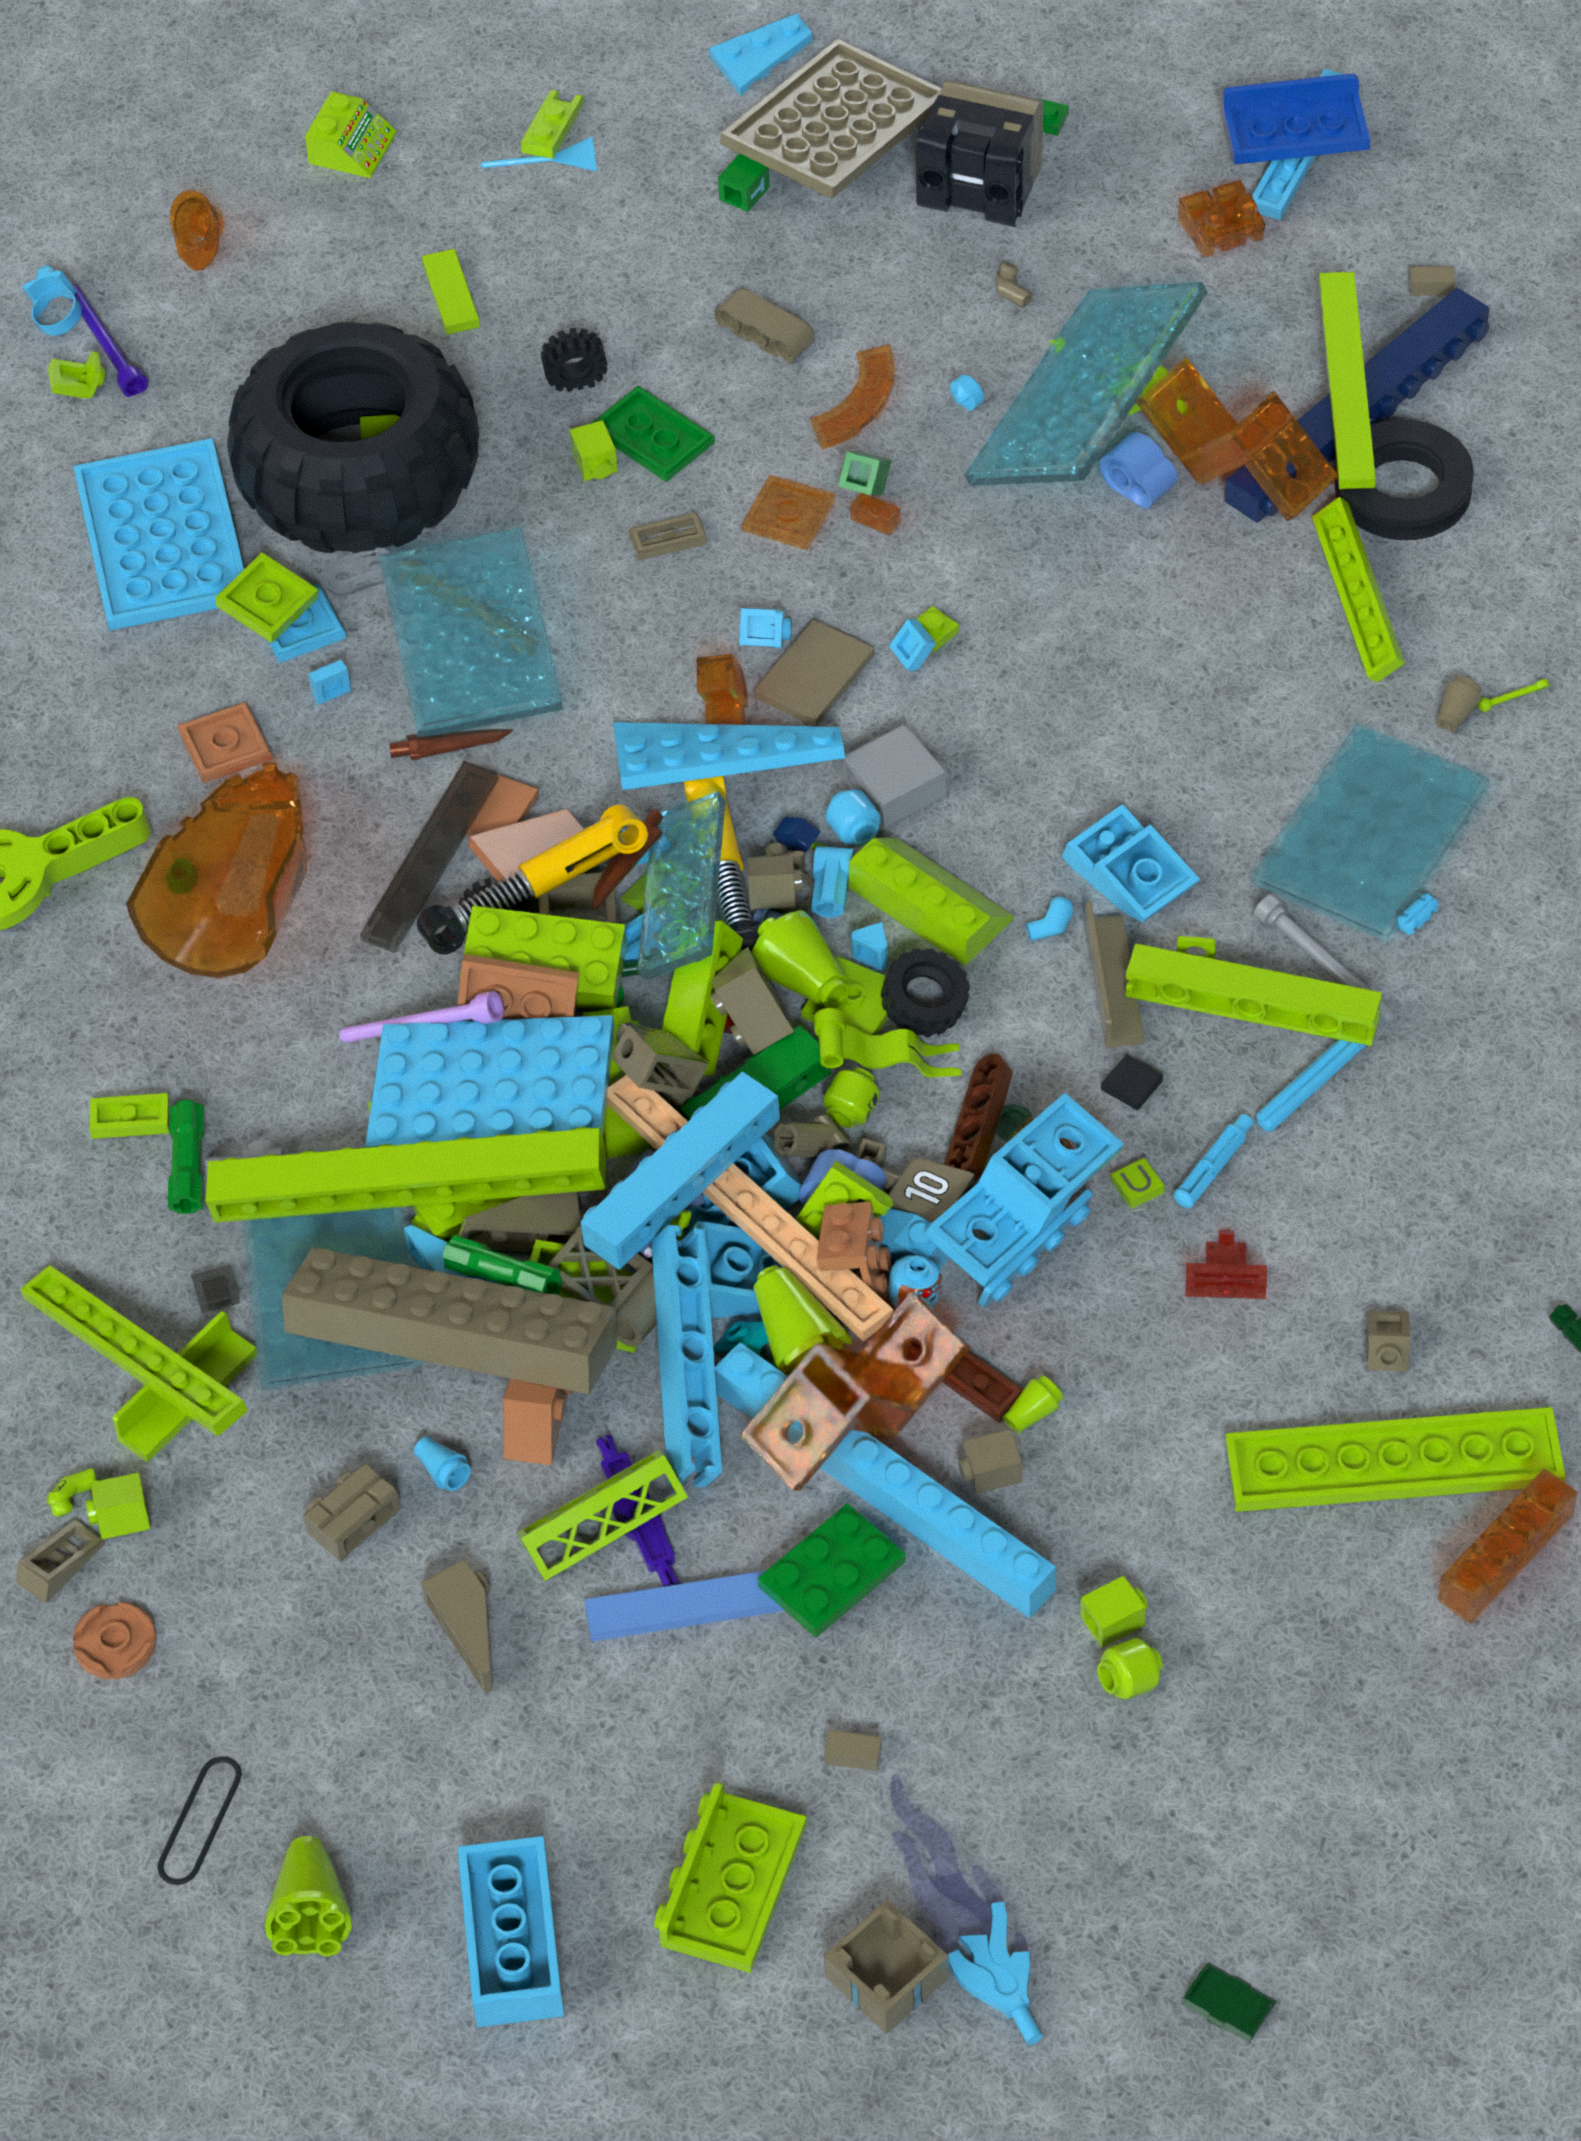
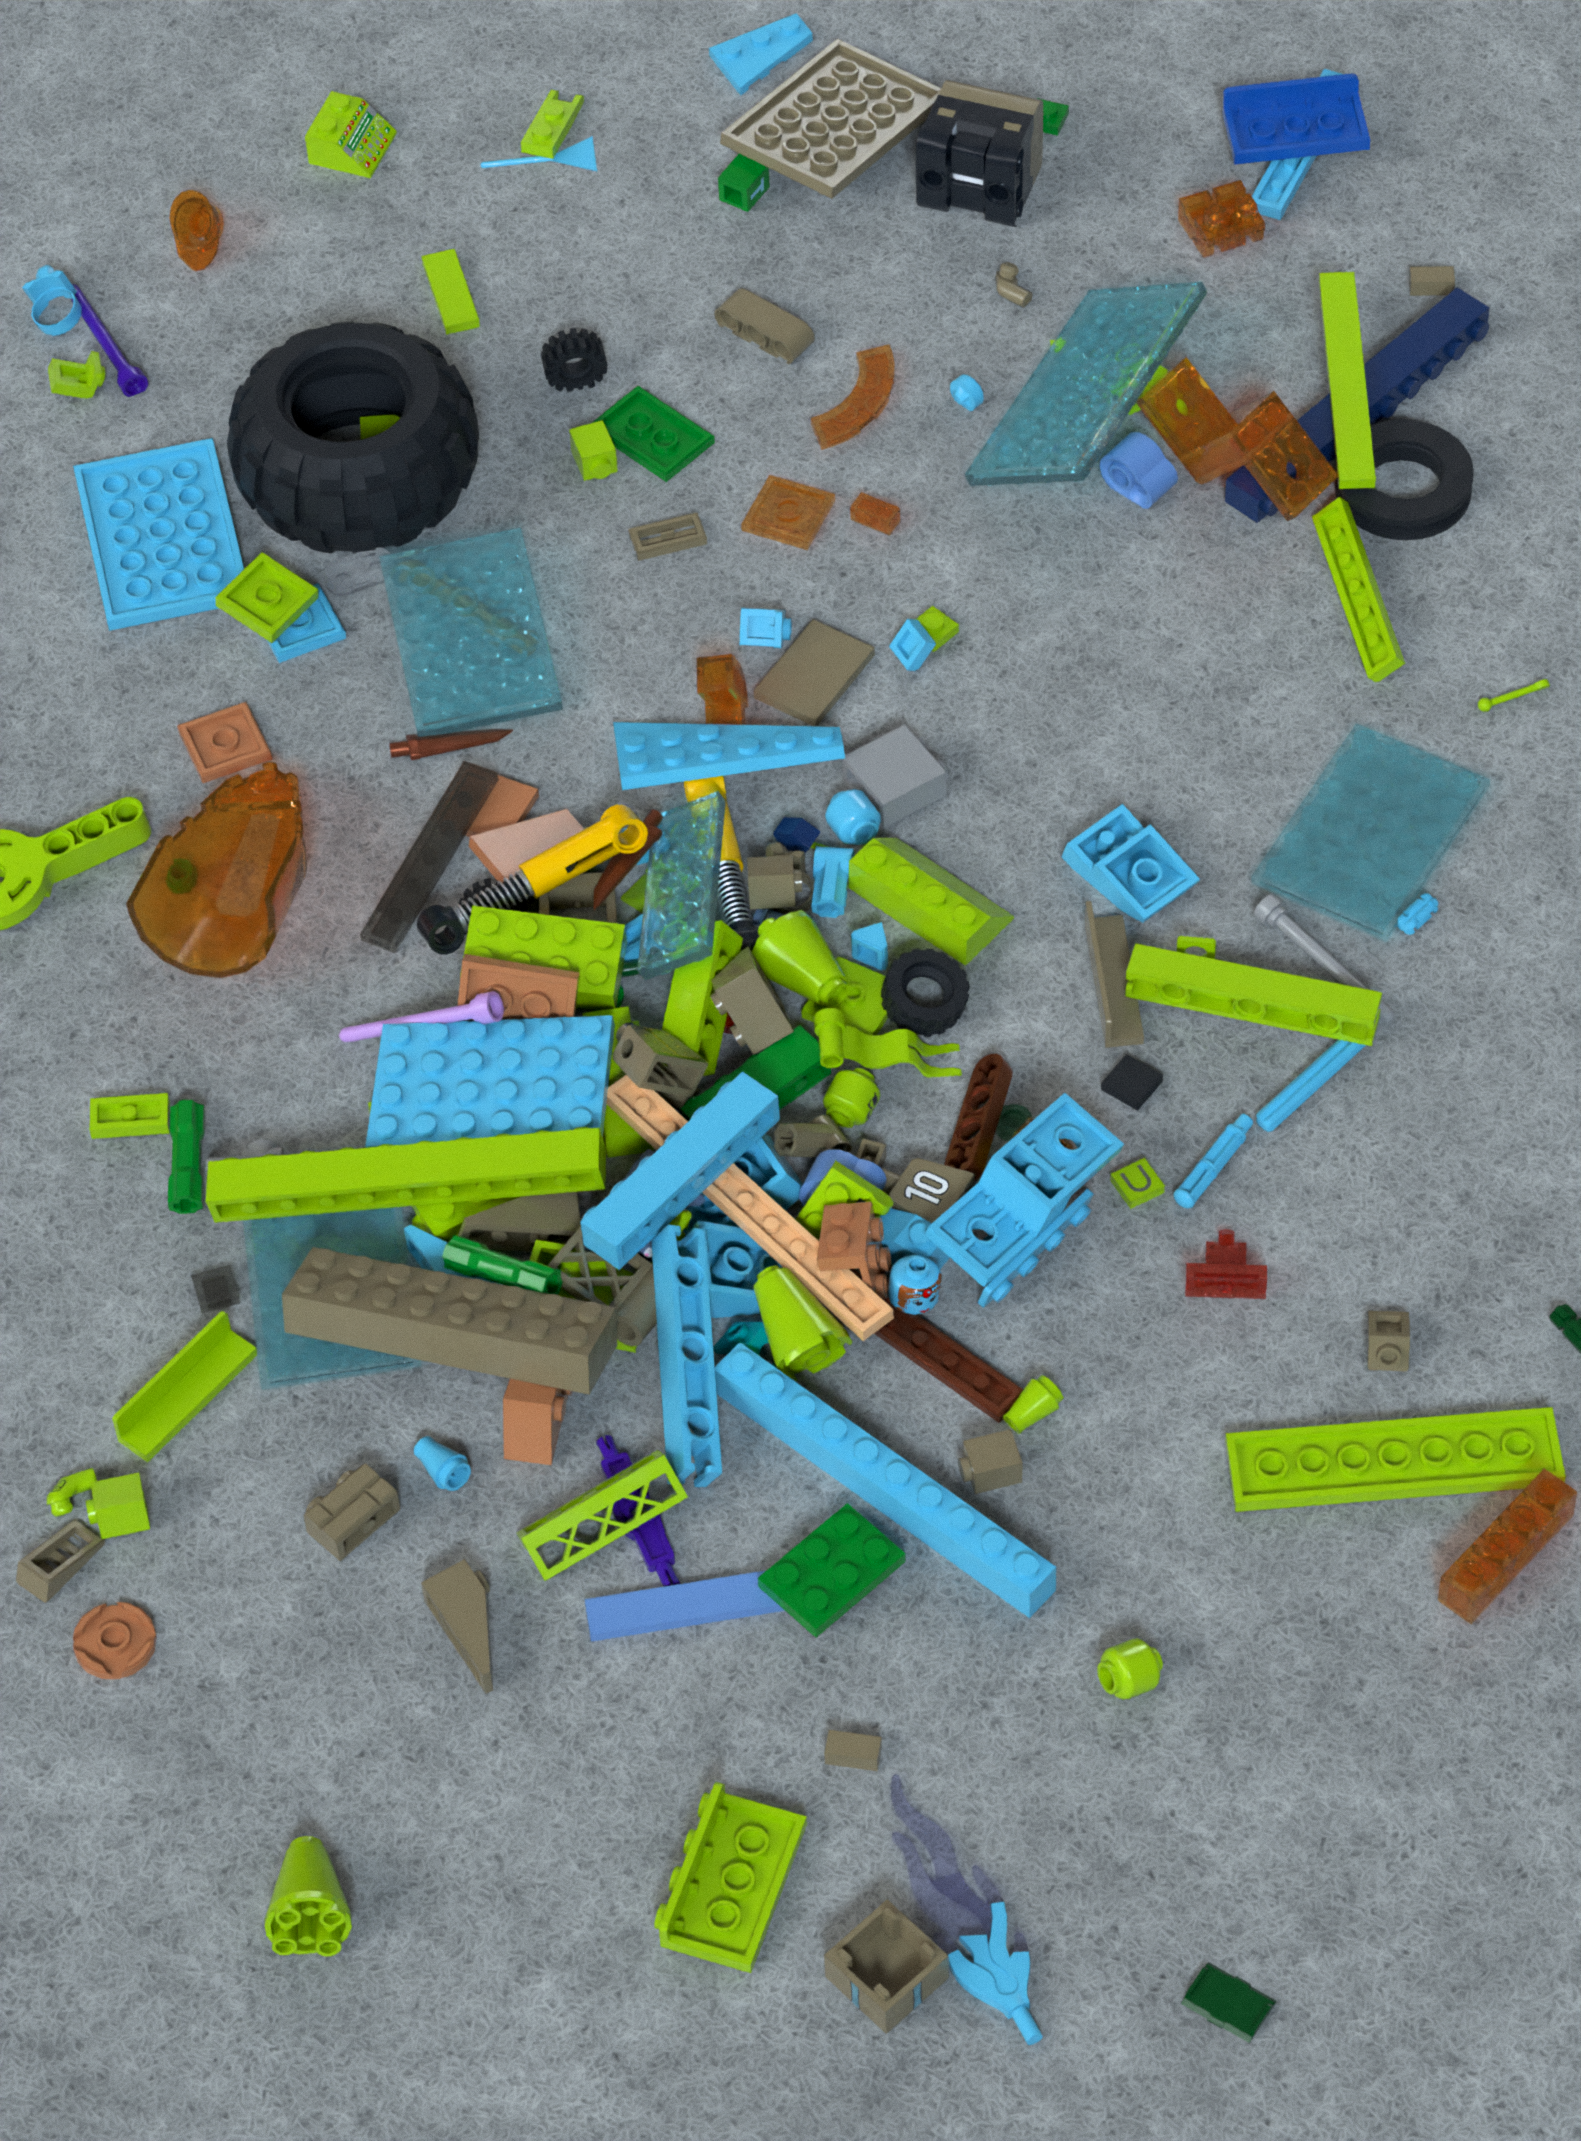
lime plate [20,1265,248,1437] -> none
black piece [157,1757,242,1885] -> none
medium azure plate [308,660,351,705] -> none
medium azure brick [457,1836,564,2028] -> none
clear orange bracket [739,1292,971,1492] -> none
brick [838,451,892,496] -> none
medium azure arm [1025,897,1073,941] -> none
lime brick [1080,1575,1148,1648] -> none
dark tan cone [1436,676,1481,733] -> none

